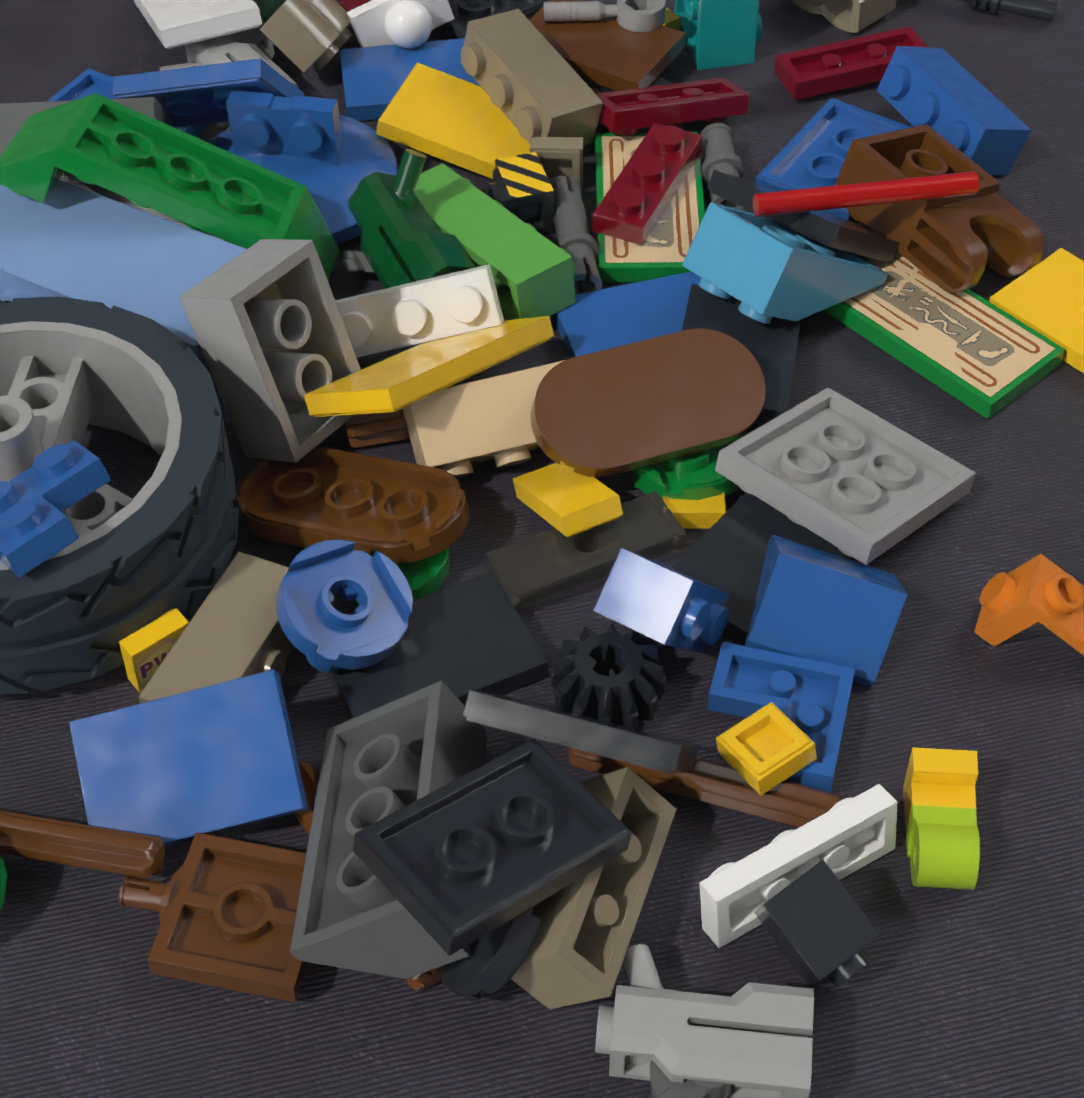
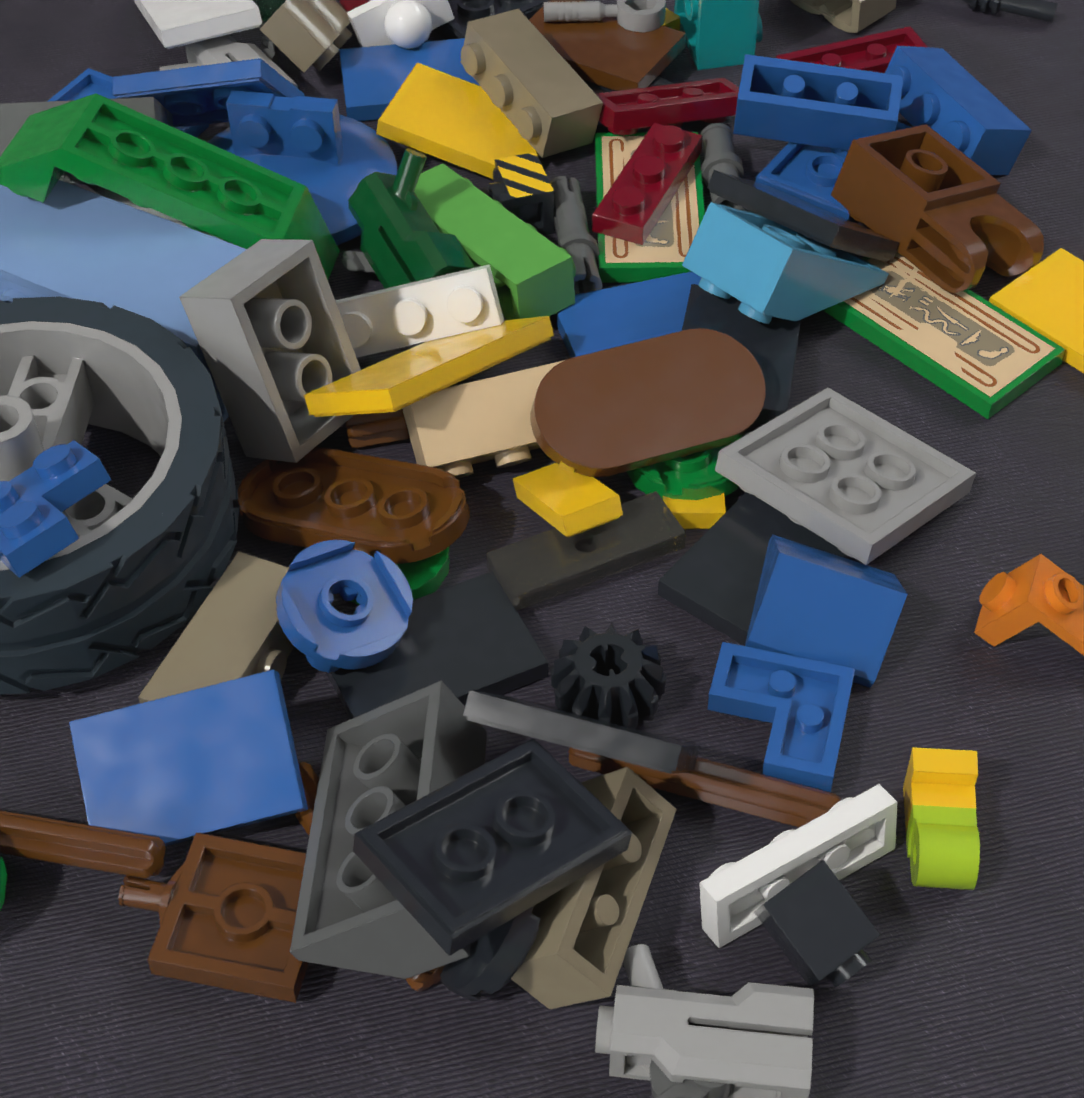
yellow tile [119,608,189,694] -> none
dark tan tile [530,137,583,191] -> none
brick [593,548,730,654] -> none
yellow tile [716,702,817,796] -> none
red bar [753,171,979,217] -> none
none -> blue brick [733,54,904,150]

